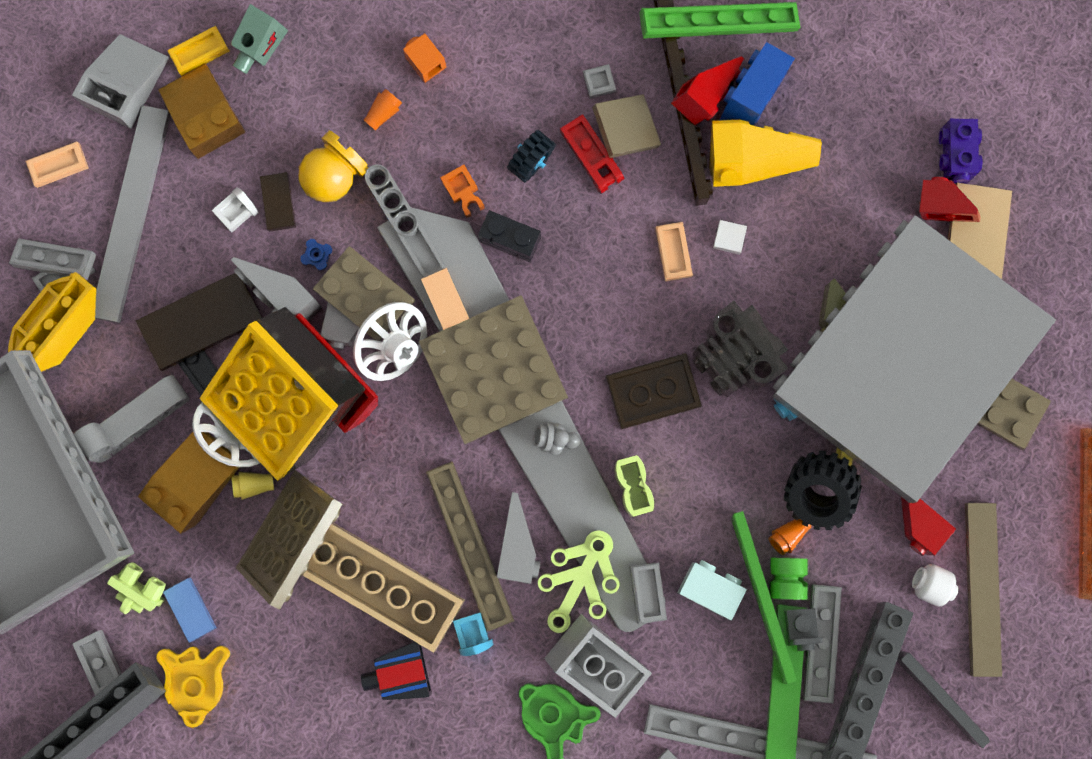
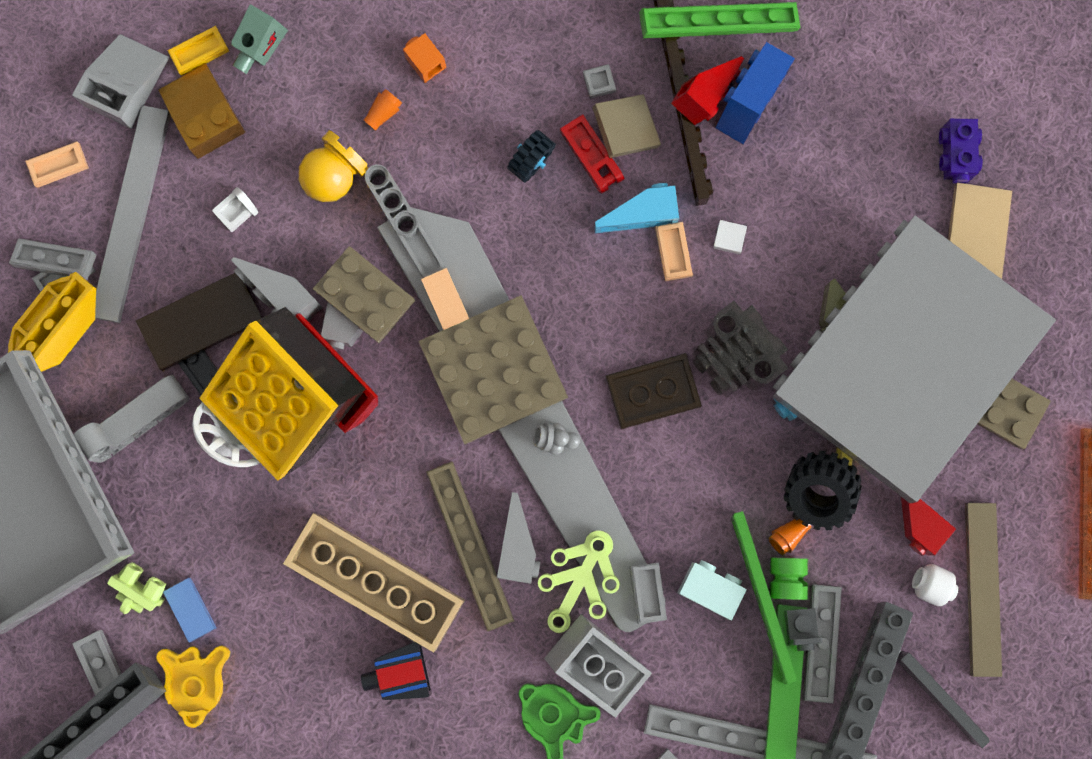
pearl gold slope [138,432,240,534] -> none
light yellow cone [232,472,274,500] -> none
dark tan plate [236,470,343,610] -> none
dark brown tile [260,172,296,232] -> none
blue plate [300,239,332,270] -> none
white wheel [353,302,427,381] -> none
orange plate [440,164,485,218] -> none
medium azure tile [453,613,494,656] -> none
black brick [478,210,541,263] -> none
yellowish green brick [615,455,654,517] -> none
yellow wedge [709,120,822,187] -> none
red slope [919,177,980,222] -> none
none -> medium azure slope [594,183,679,233]

